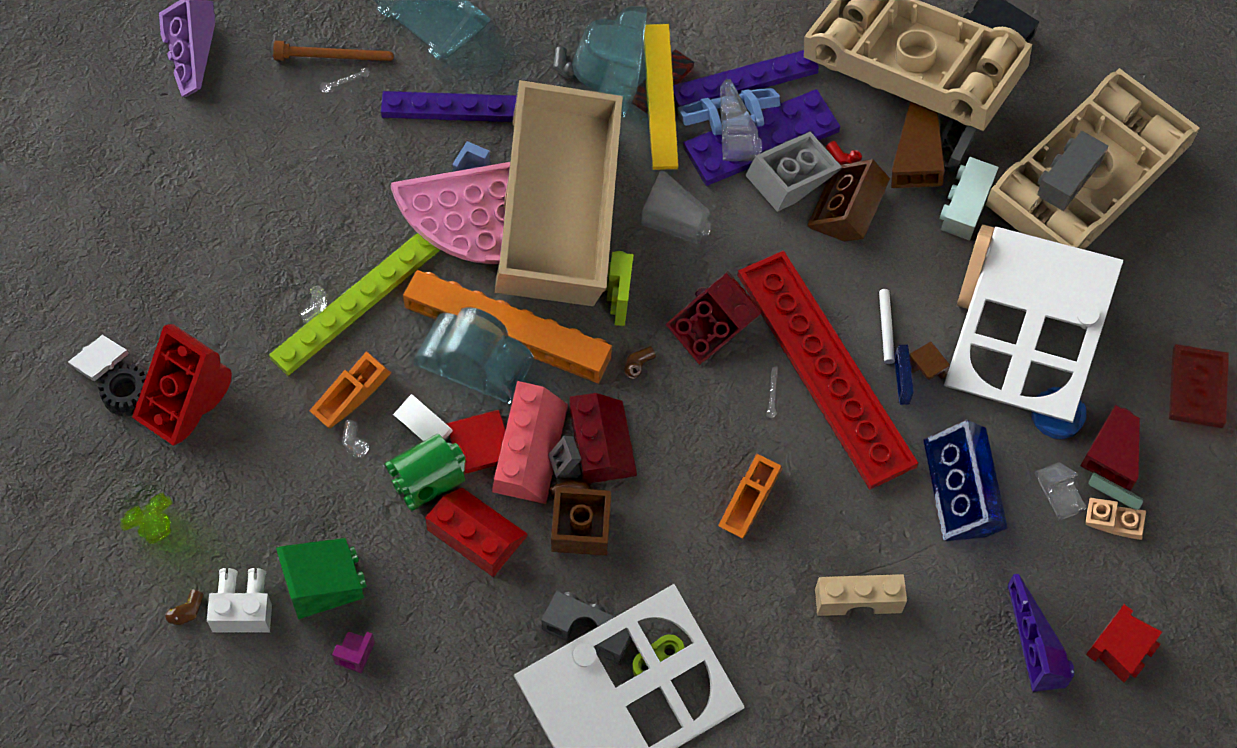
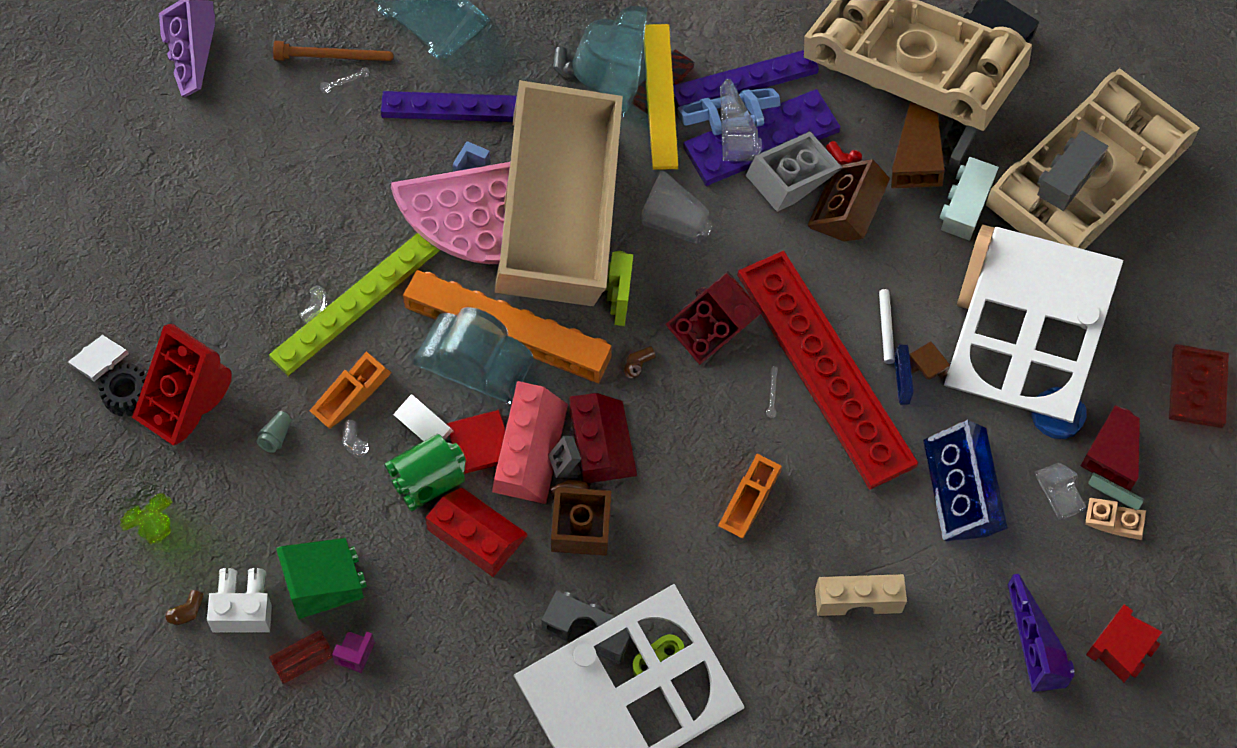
none -> sand green cone [256,411,292,453]
none -> clear red tile [269,629,333,684]

